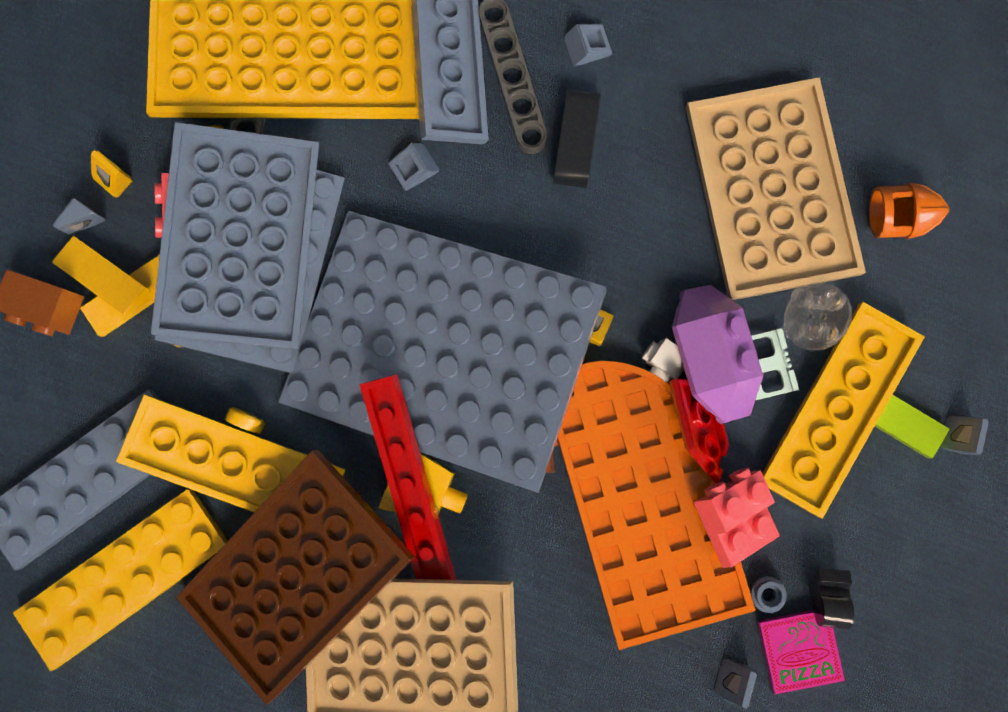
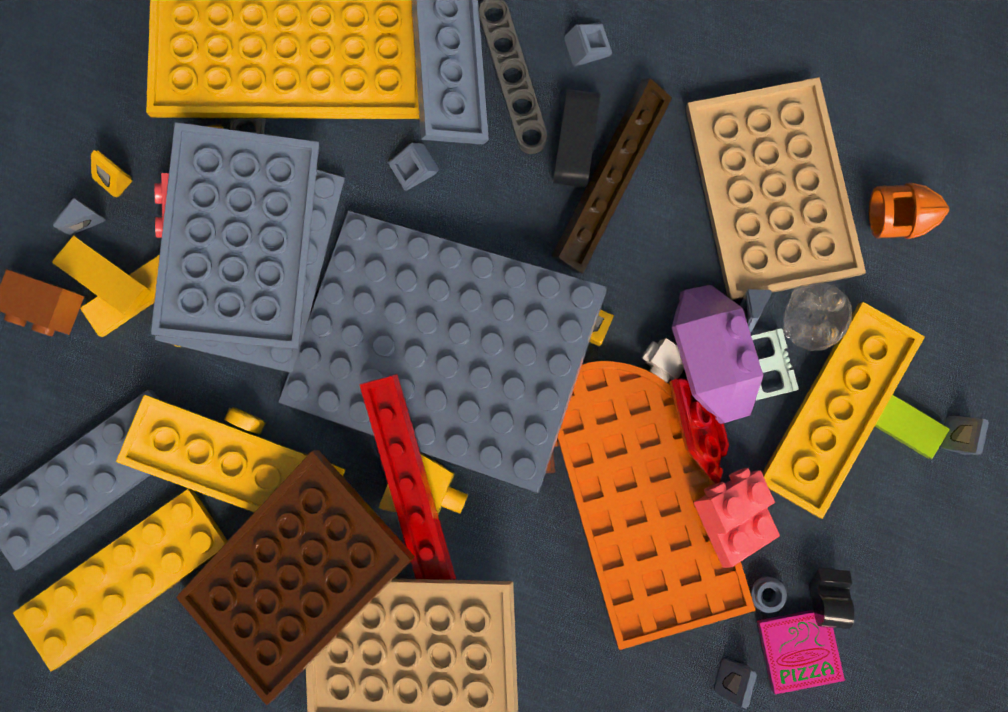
none -> dark brown plate [552,78,672,274]
none -> sand blue slope [739,289,772,333]

